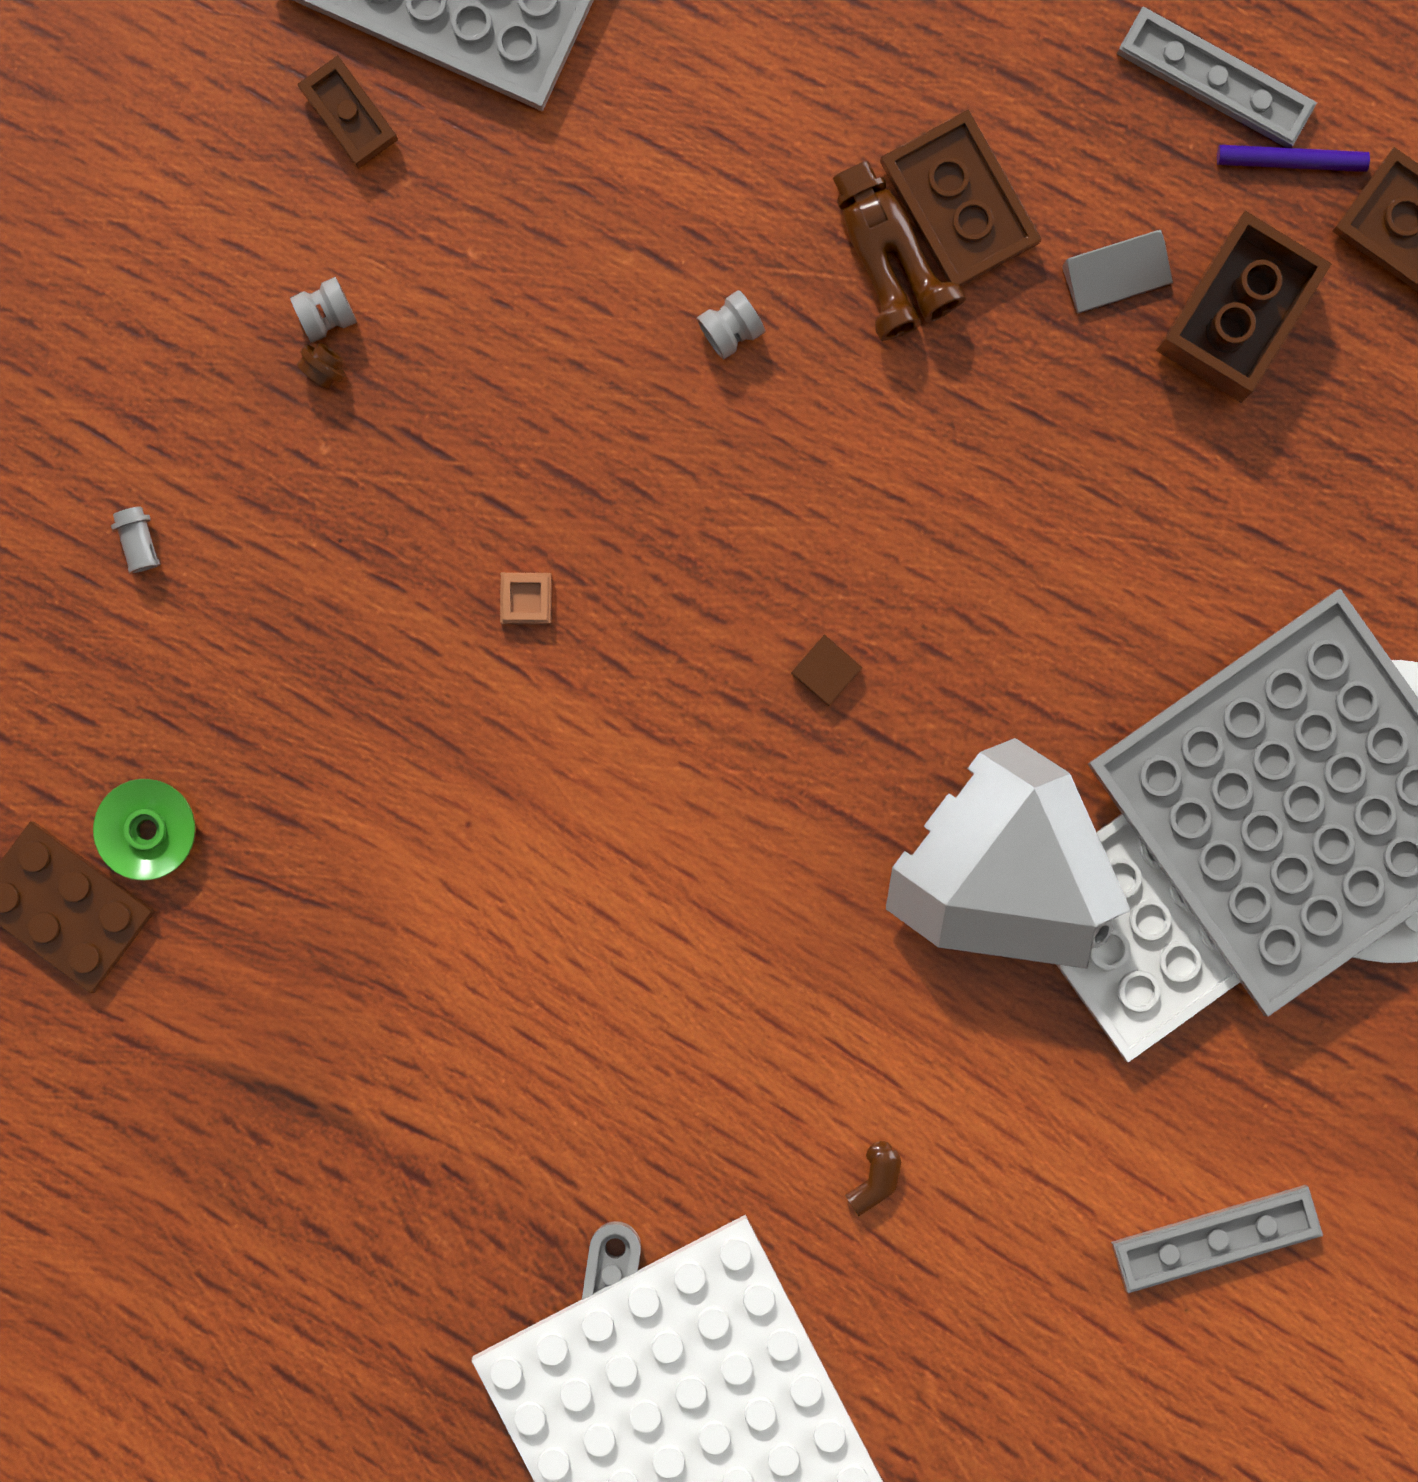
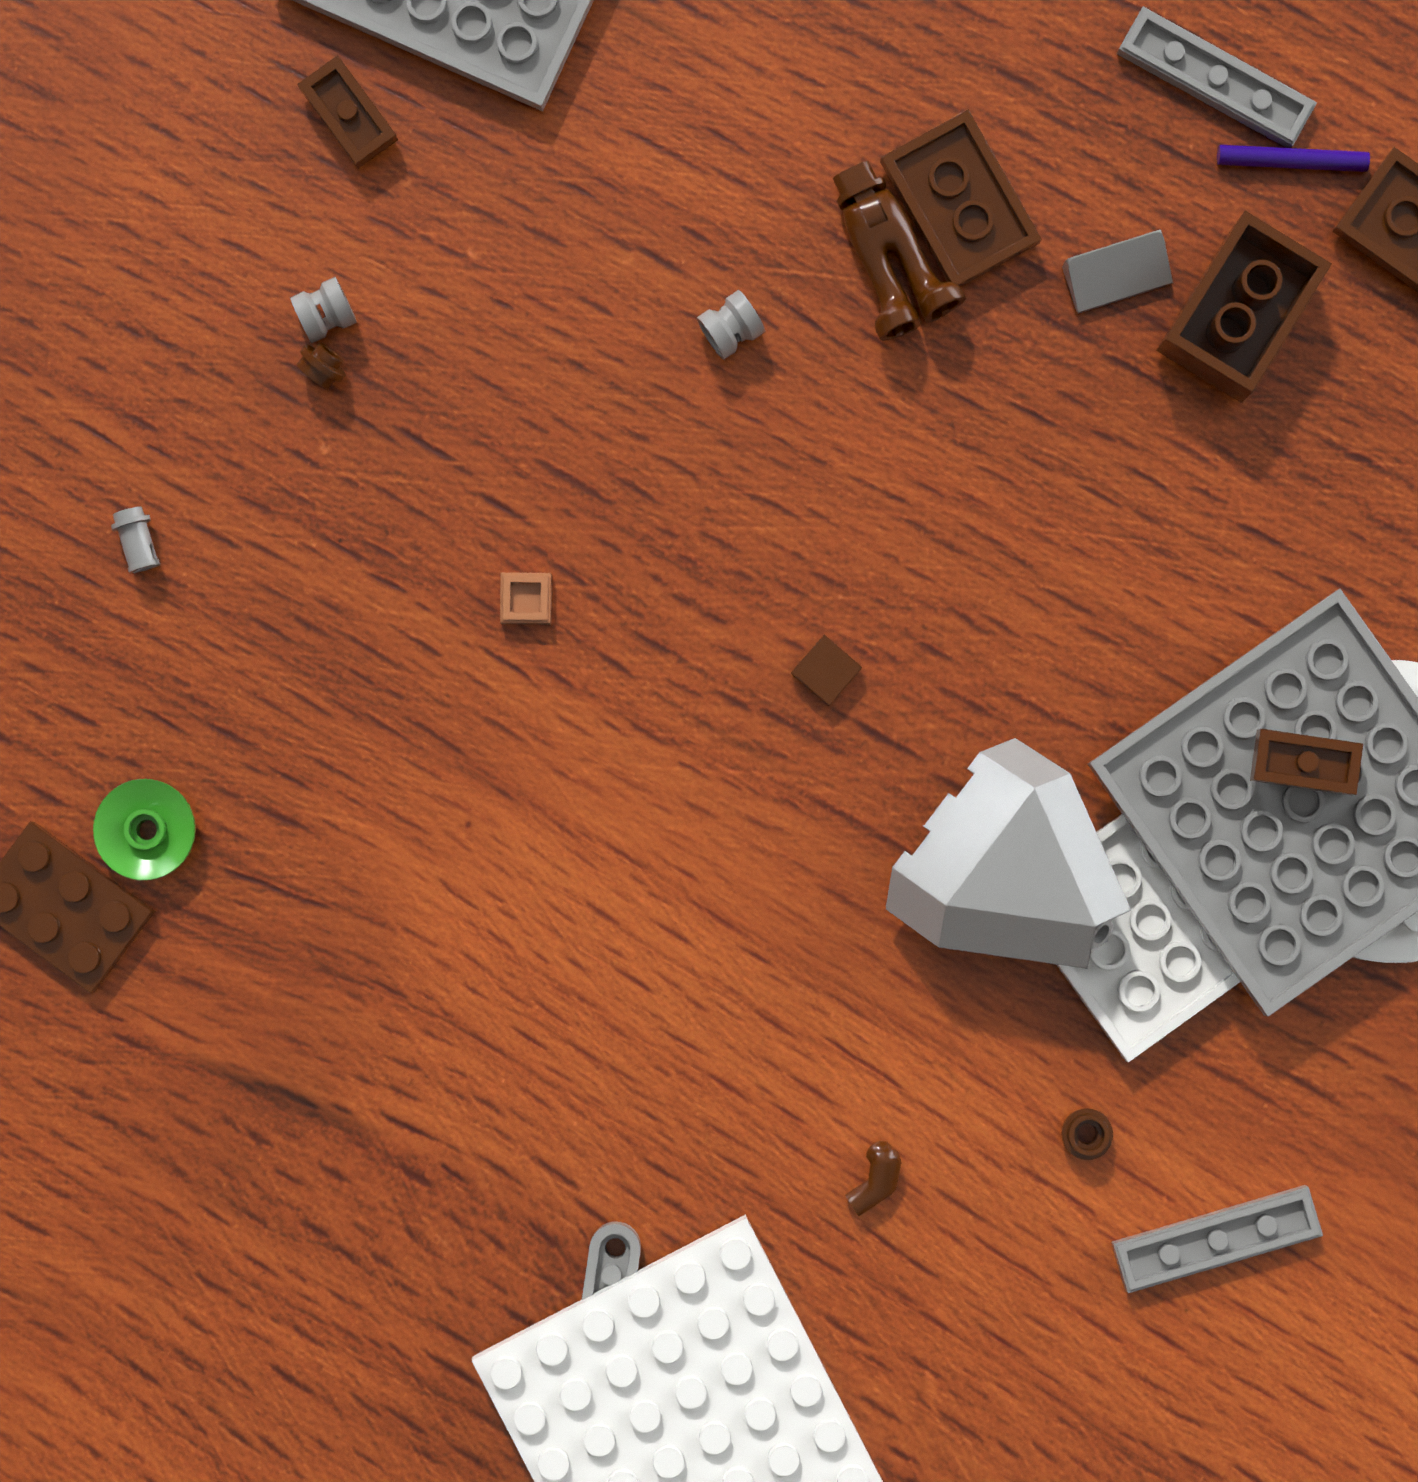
none -> reddish brown plate [1061,1108,1113,1160]
none -> reddish brown plate [1250,729,1363,796]

